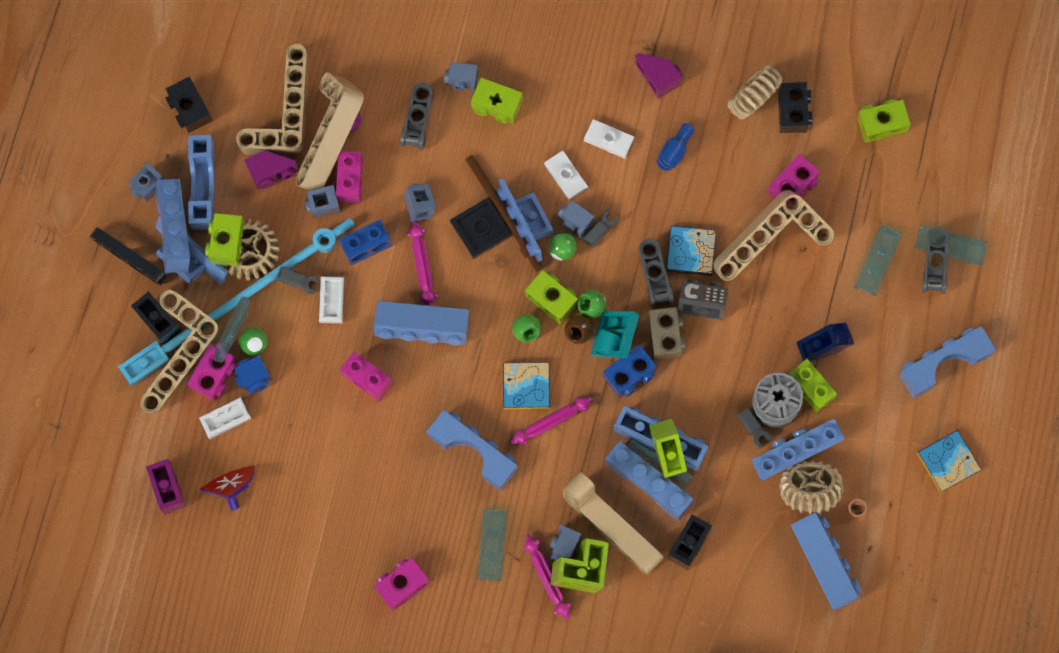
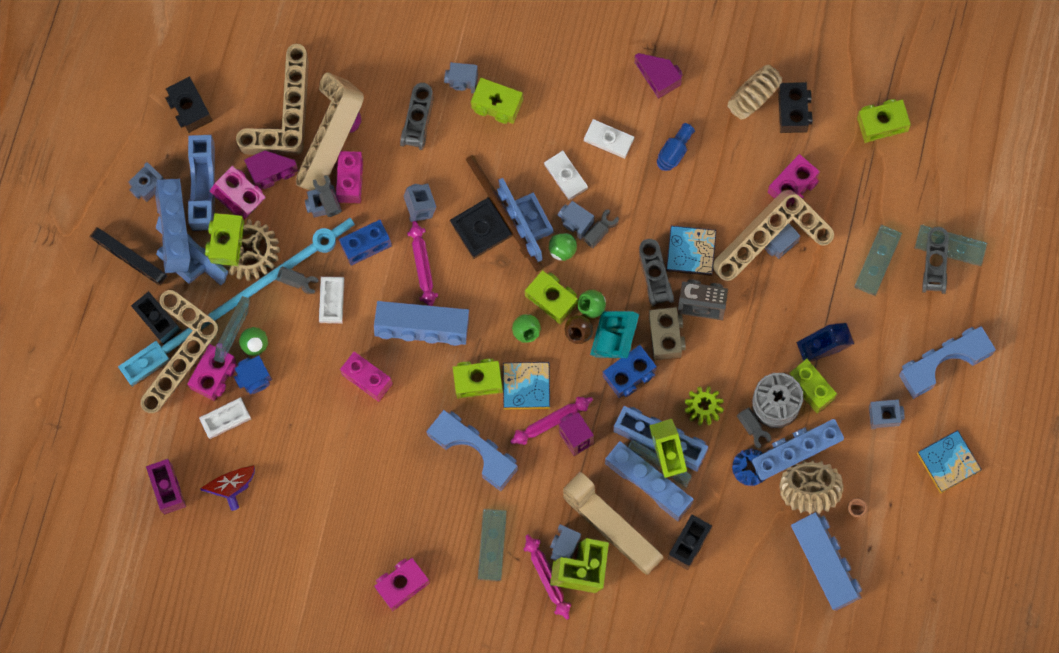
none -> dark pink brick [210,166,265,220]
none -> dark grey bar [313,175,342,217]
none -> lime brick [453,359,503,399]
none -> magenta brick [559,412,594,456]
none -> lime gear [685,386,724,426]
none -> blue gear [732,448,764,486]
none -> sand blue brick [764,223,800,259]
none -> sand blue brick [869,400,905,429]

